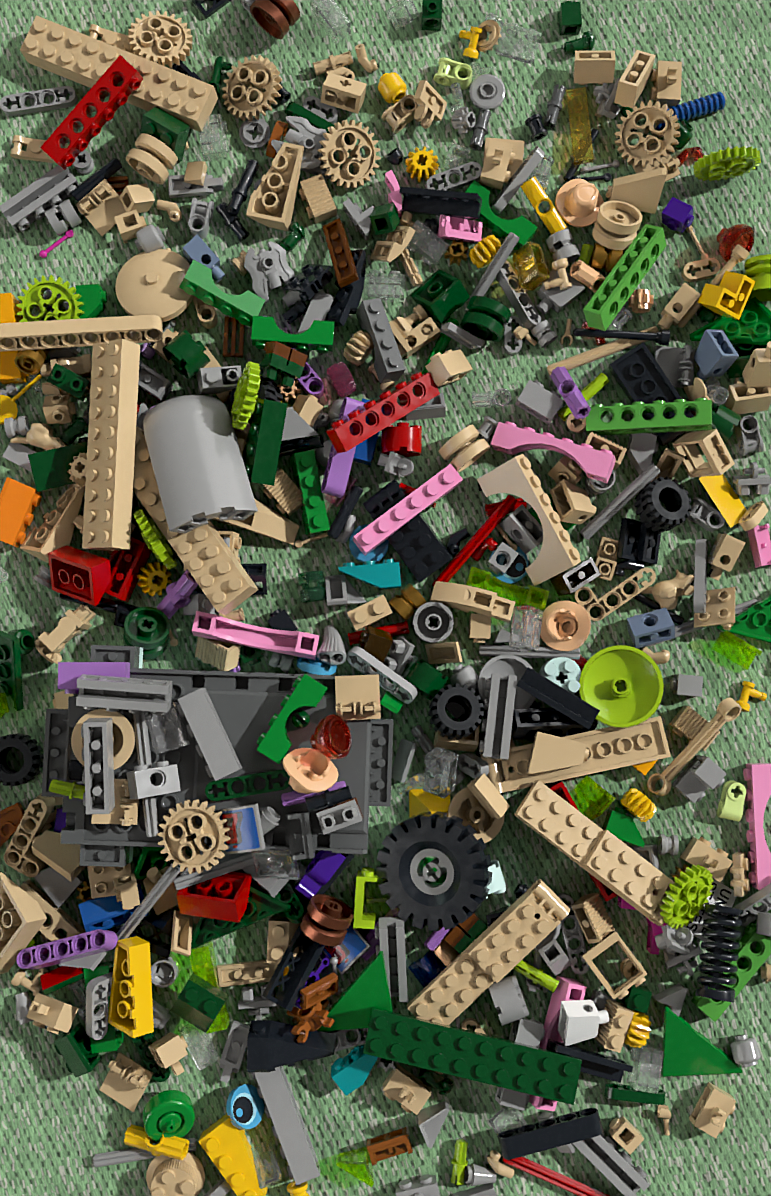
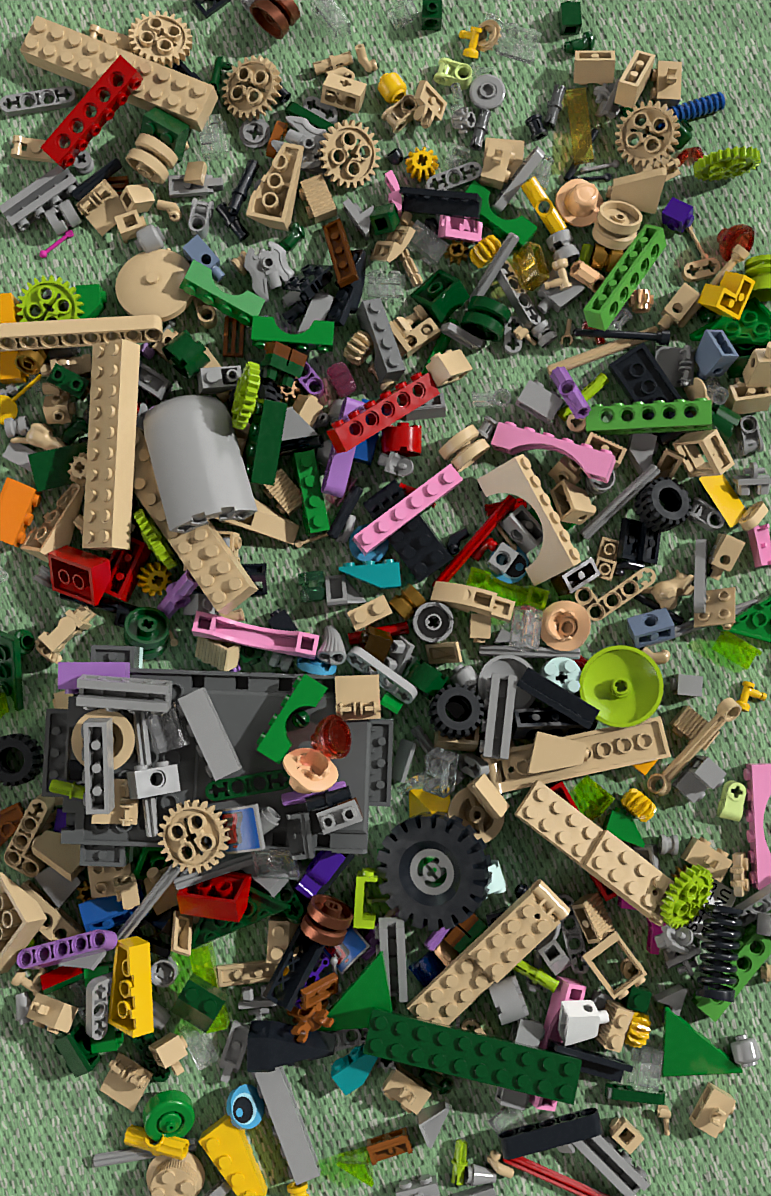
clear slope [251,1139,283,1189] -> none

